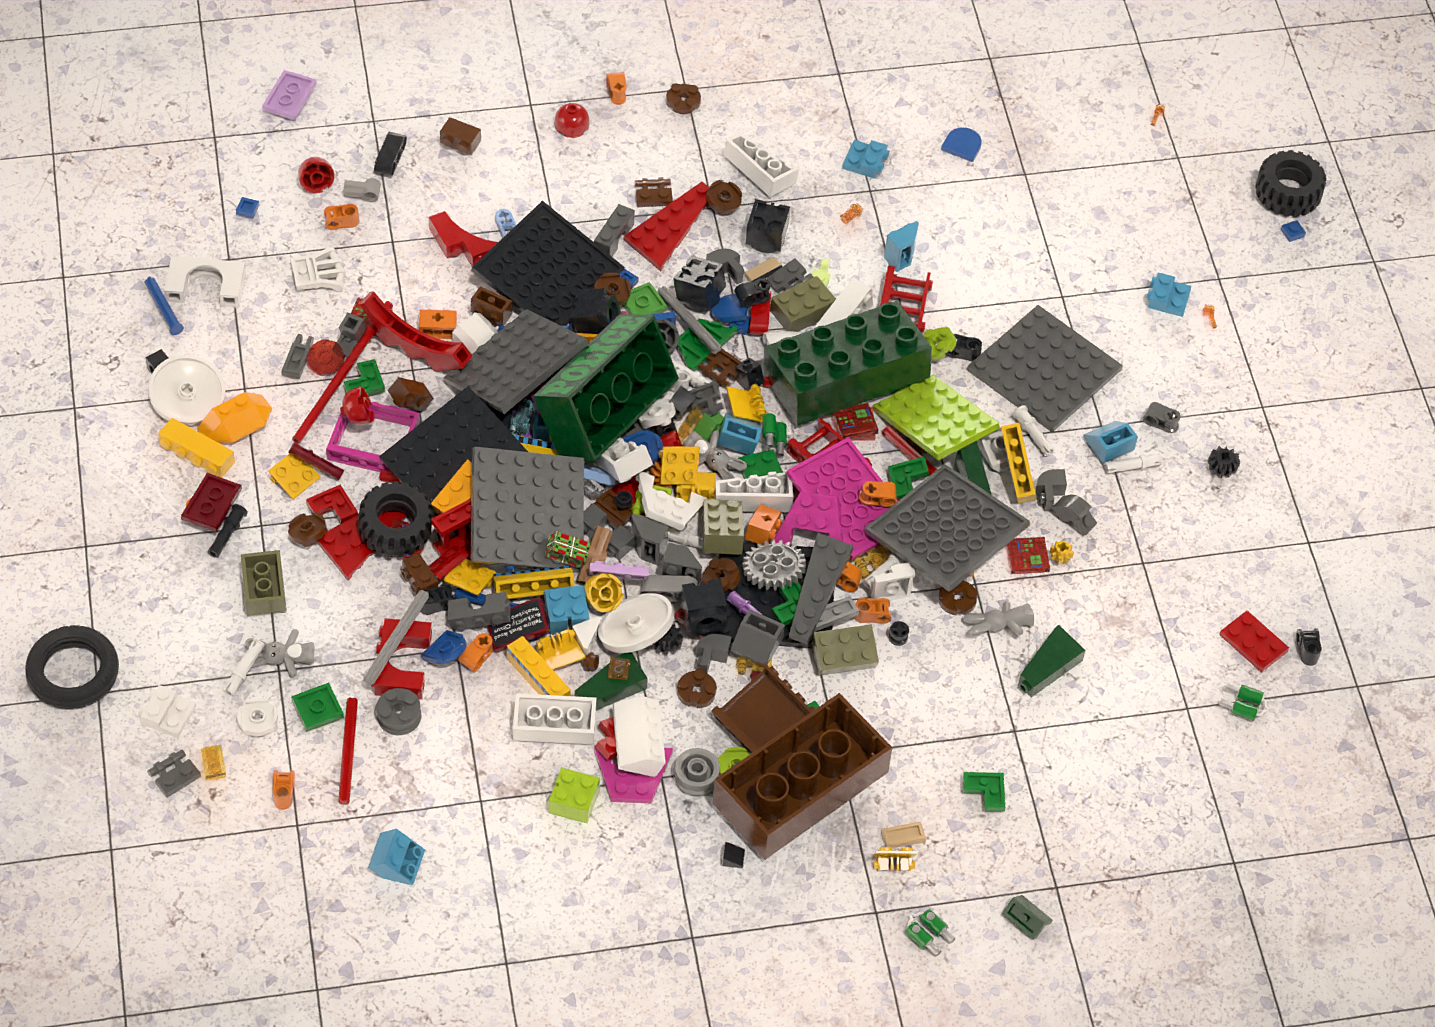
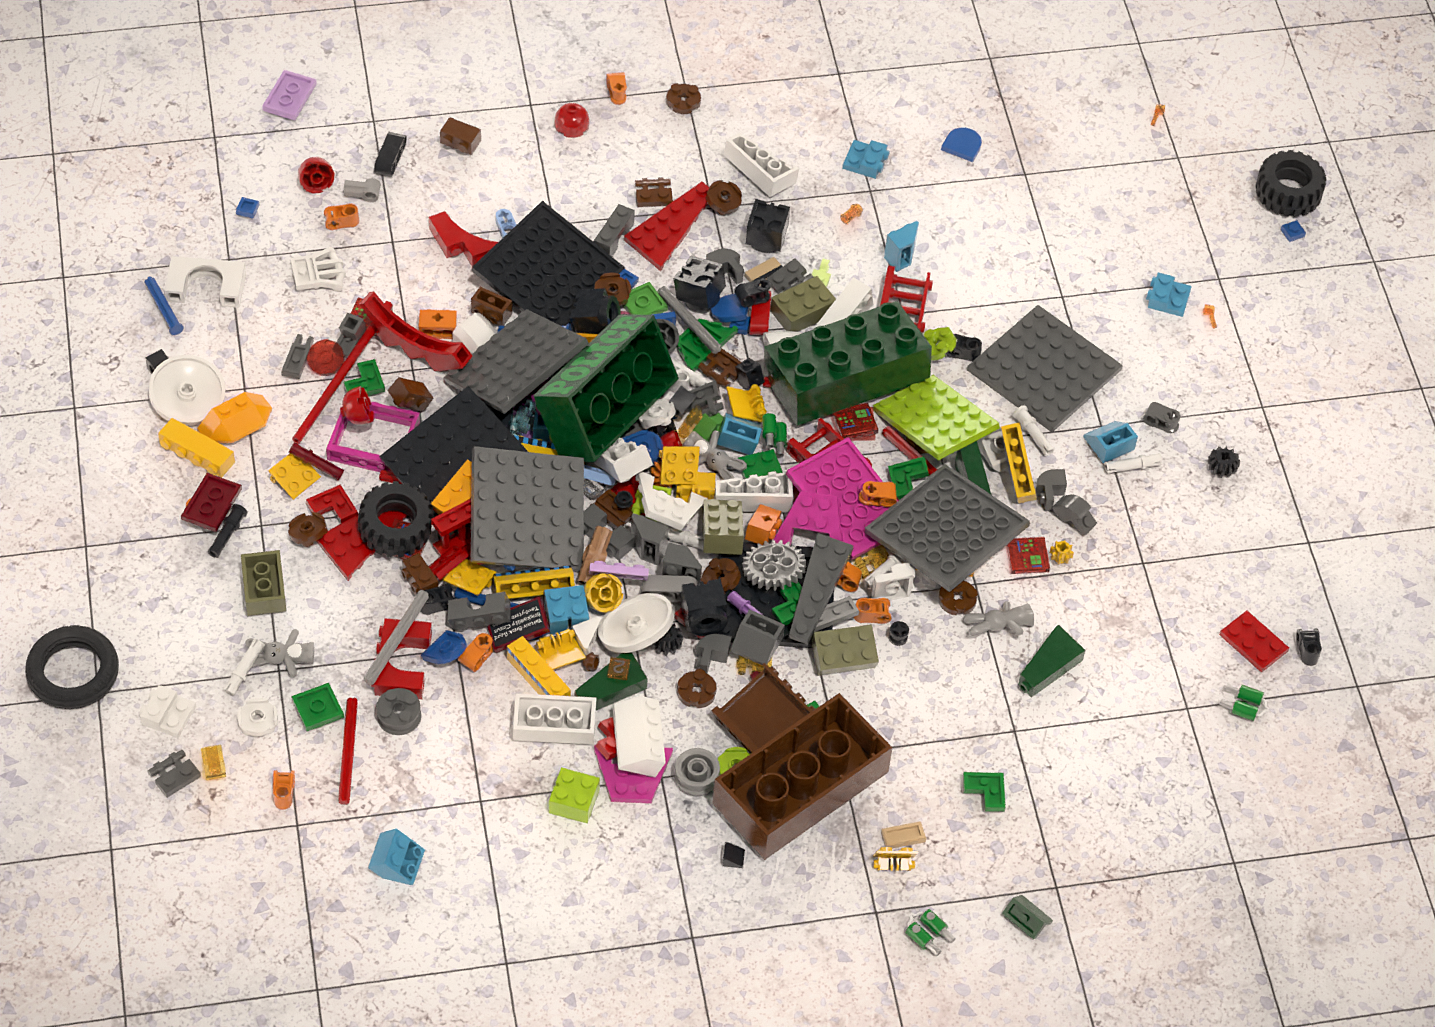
piece [545,531,590,567] -> none

